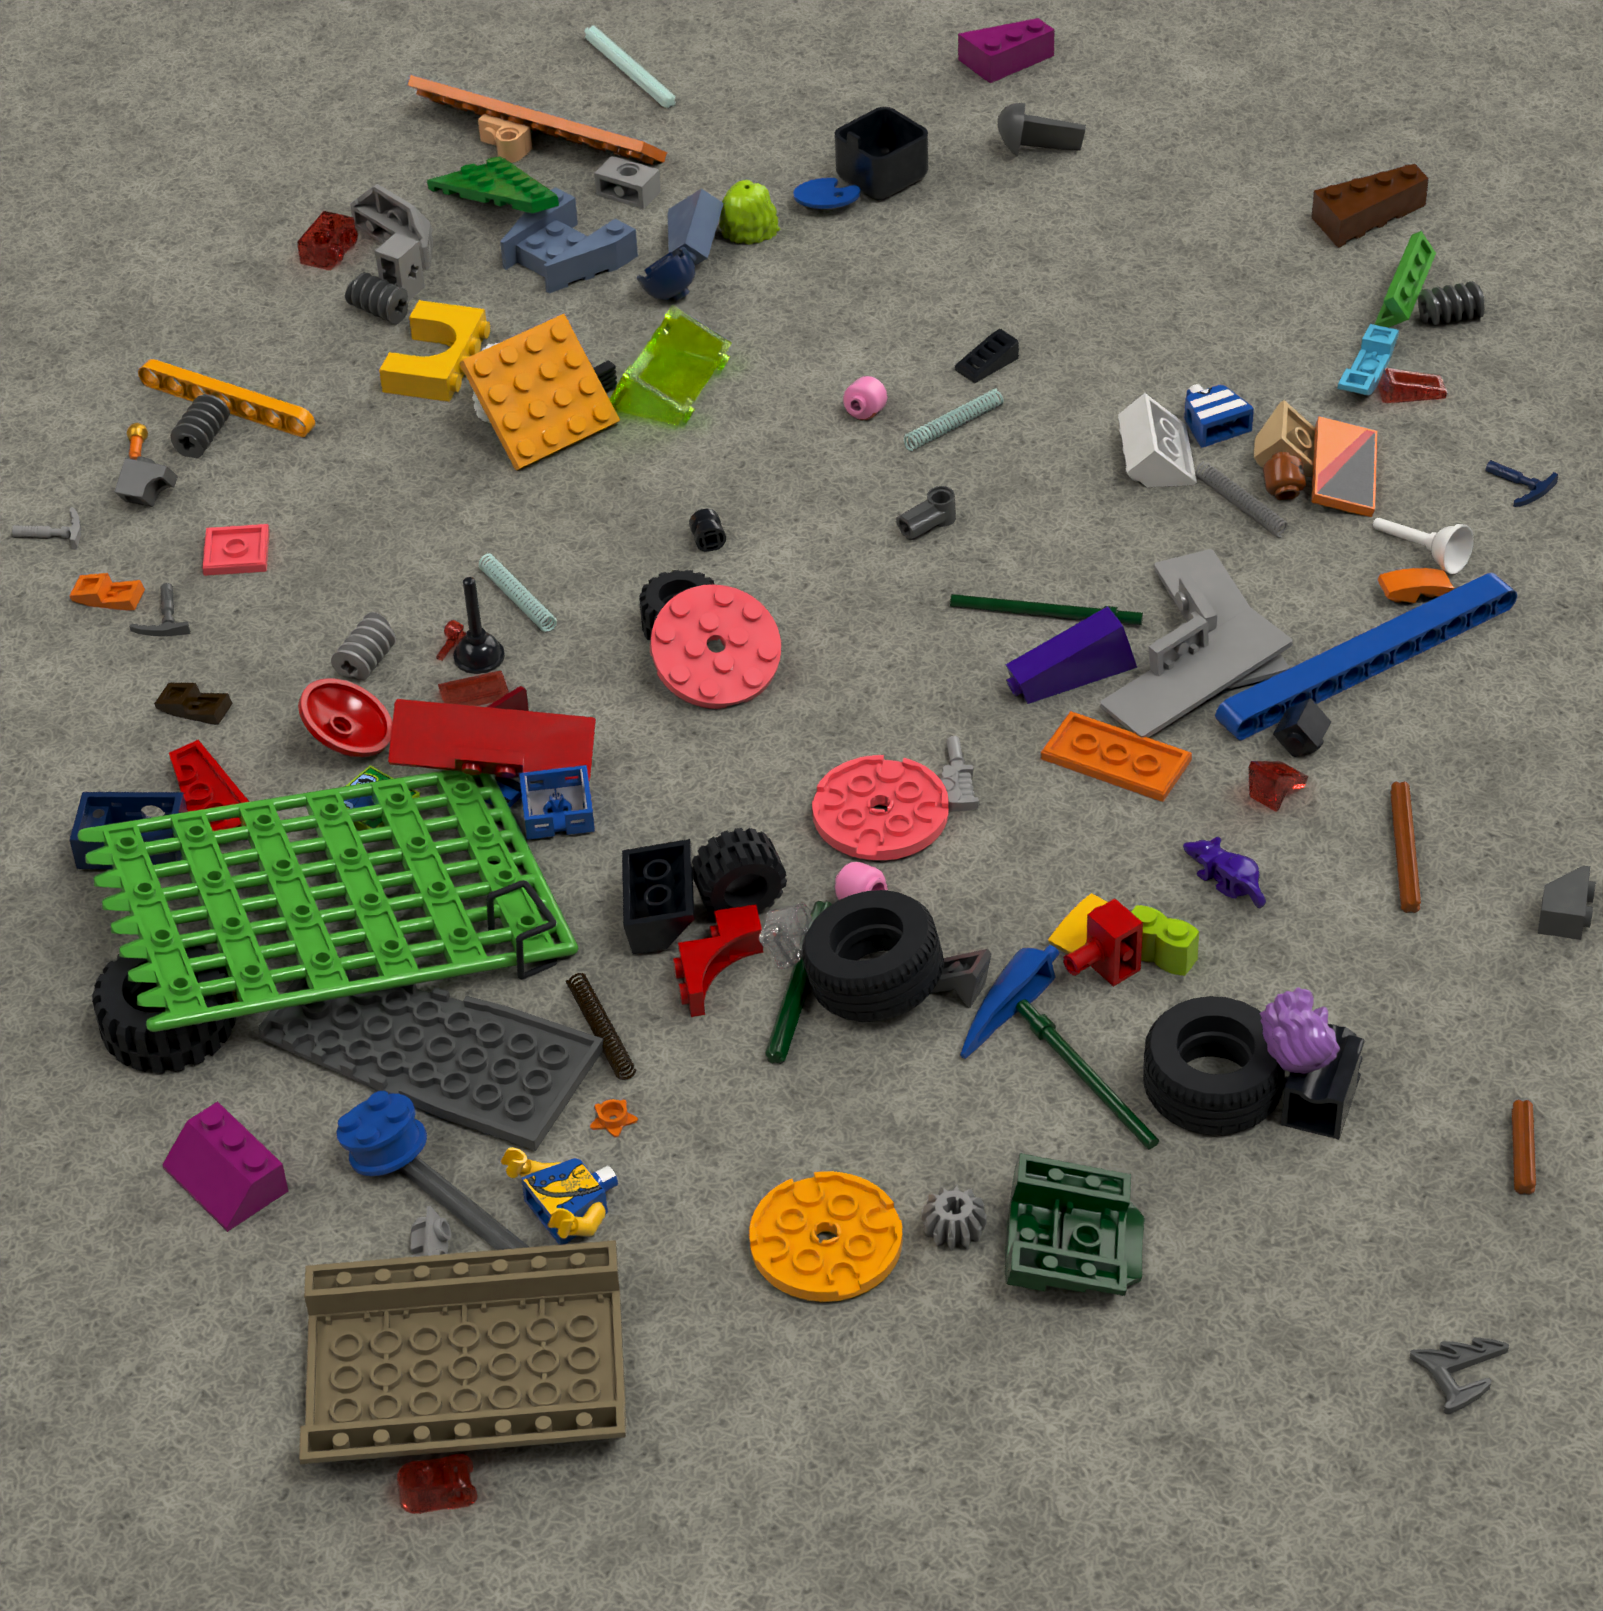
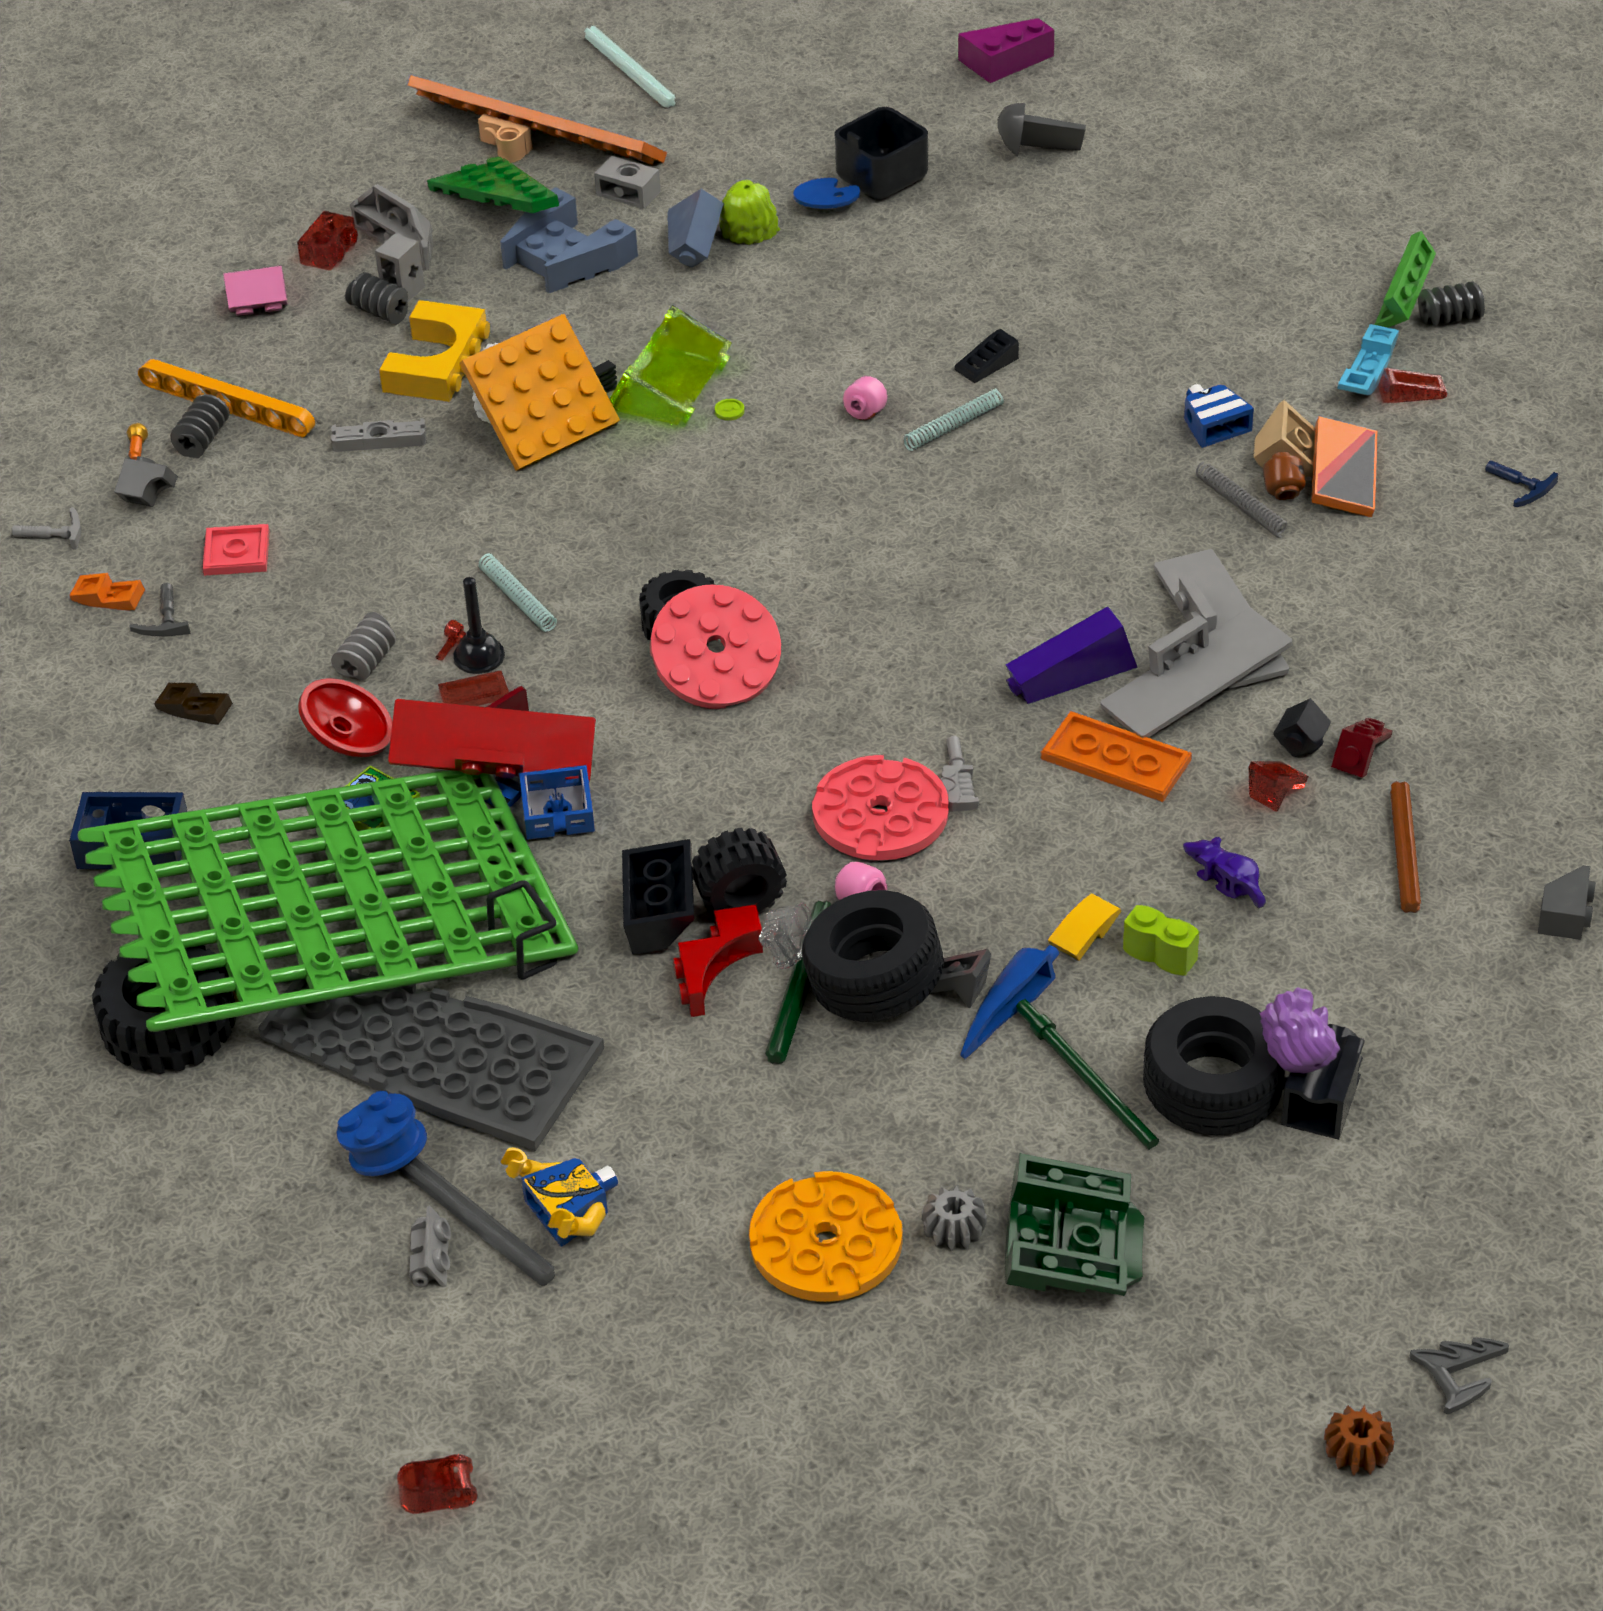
magenta slope [162,1101,289,1232] -> none
red wing [169,739,249,845] -> none
dark tan slope [299,1240,627,1464] -> none
dark brown piece [566,973,637,1080] -> none
orange plate [590,1099,638,1138] -> none
dark blue cylinder [637,246,695,301] -> none
black wheel [689,508,726,552] -> none
dark grey piece [896,486,956,540] -> none
dark green bar [950,594,1143,625] -> none
red brick [1063,898,1143,987] -> none
white slope [1118,393,1197,487] -> none
blue beam [1215,573,1517,740] -> none
reddish brown wedge [1311,164,1429,248] -> none
white piece [1373,518,1474,574] -> none
orange slope [1377,568,1454,603] -> none
dark orange axle [1512,1099,1536,1195] -> none
none -> bright pink slope [223,266,288,316]
none -> light grey piece [331,418,426,452]
none -> lime piece [714,399,745,421]
none -> dark orange gear [1324,1404,1394,1476]
none -> dark red bracket [1331,718,1393,778]

